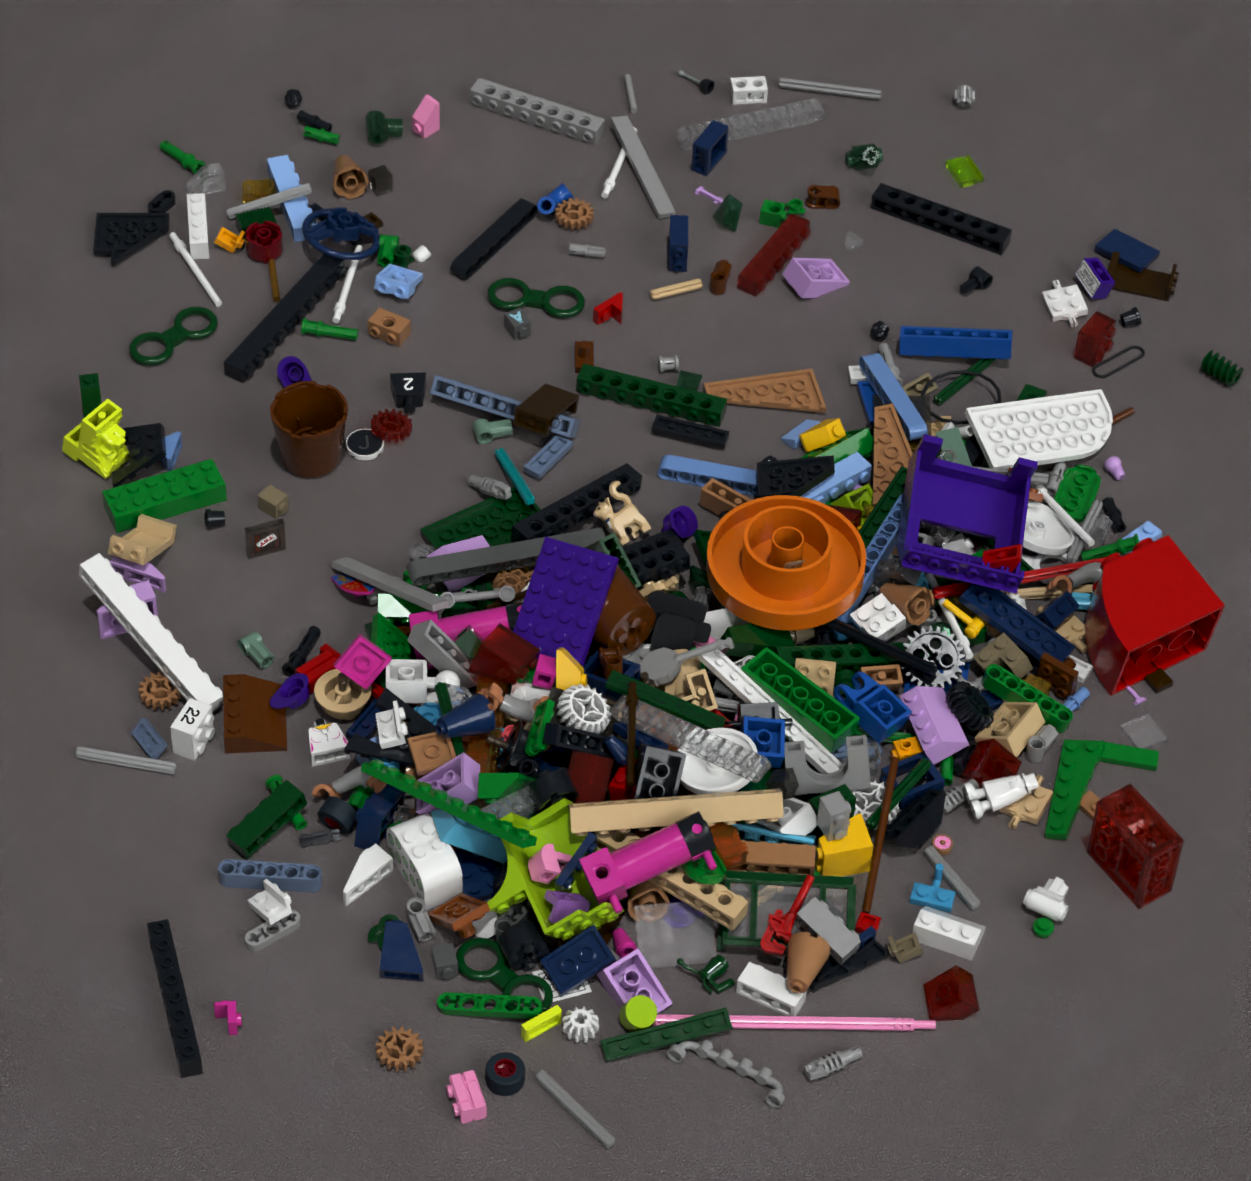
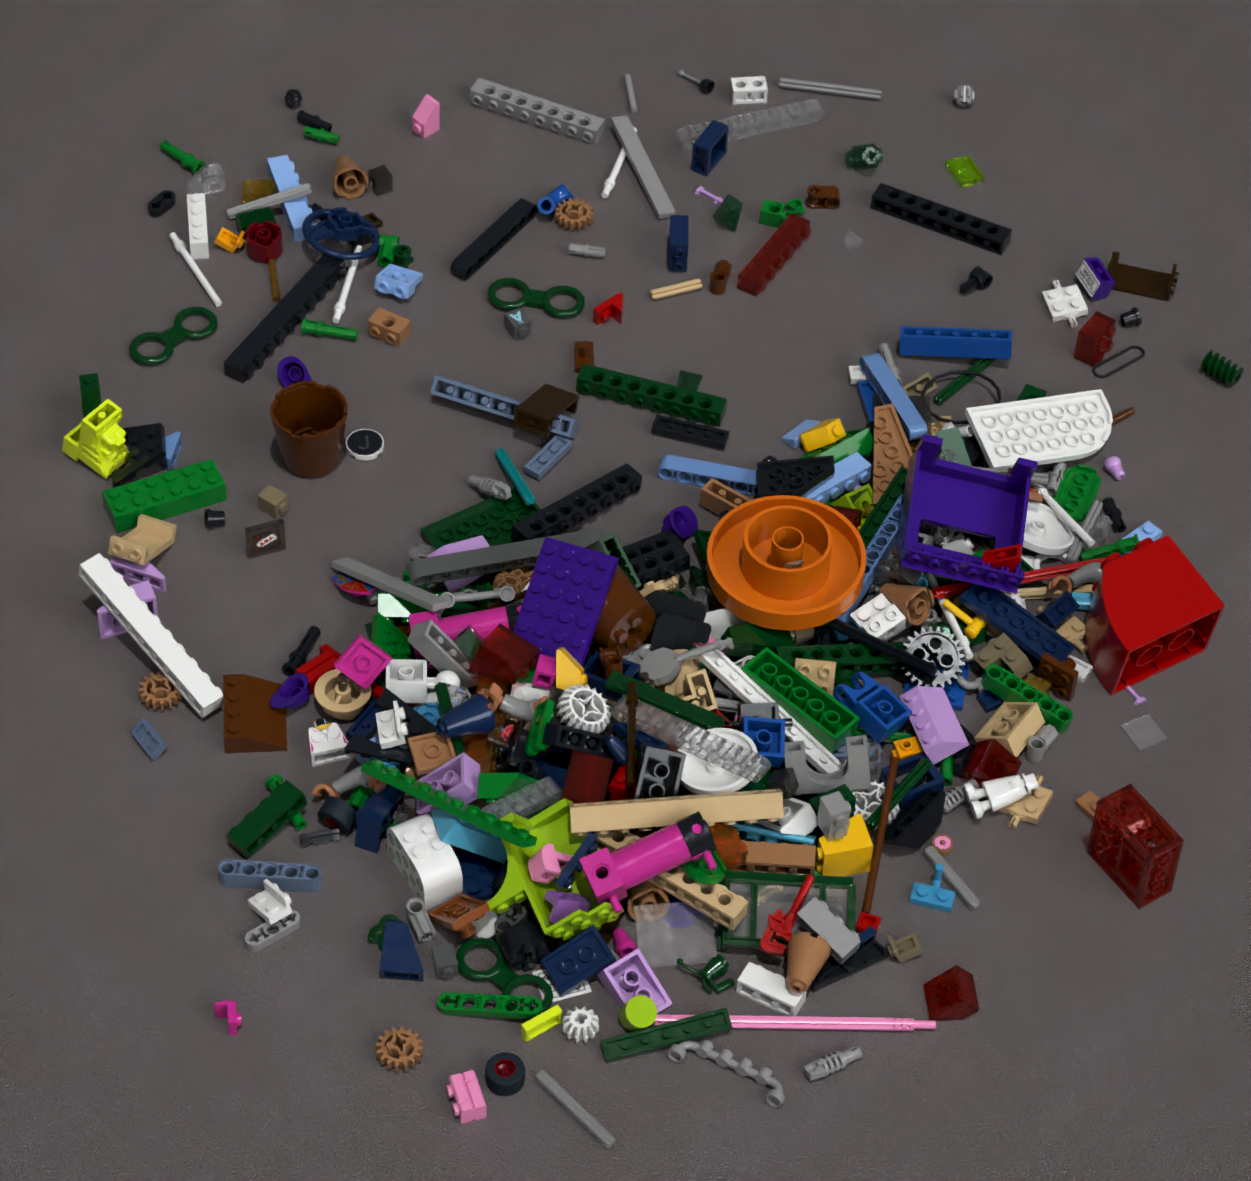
light grey axle [76,746,177,774] -> none
black wing [93,213,170,266] -> none
black brick [147,919,203,1078] -> none
white brick [170,698,215,761] -> none
sand green piece [237,631,275,669] -> none
white slope [343,844,393,906] -> none
clear green piece [365,110,403,144] -> none
clear red gear [370,409,412,443] -> none
black torso [390,372,426,413] -> none
white piece [413,245,431,263] -> none
sand green piece [472,419,513,444] -> none
black brick [528,767,578,812] -> none
tan animal [593,481,651,546] -> none
light grey bush [658,354,679,373] -> none
medium nougat wing [703,368,826,413] -> none
lavender slope [782,258,850,299] -> none
medium nougat brick [858,664,903,692] -> none
black plate [871,321,890,340] -> none
white slope [913,906,986,961] -> none
black gear [946,681,994,733] -> none
white piece [1023,877,1069,922] -> none
green plate [1033,918,1054,938] -> none
green wing [1045,739,1105,840] -> none
medium blue axle [1063,687,1090,712] -> none
dark blue tile [1095,229,1160,273] -> none
green tile [1099,742,1159,771] -> none
dark brown tile [1145,668,1174,694] -> none

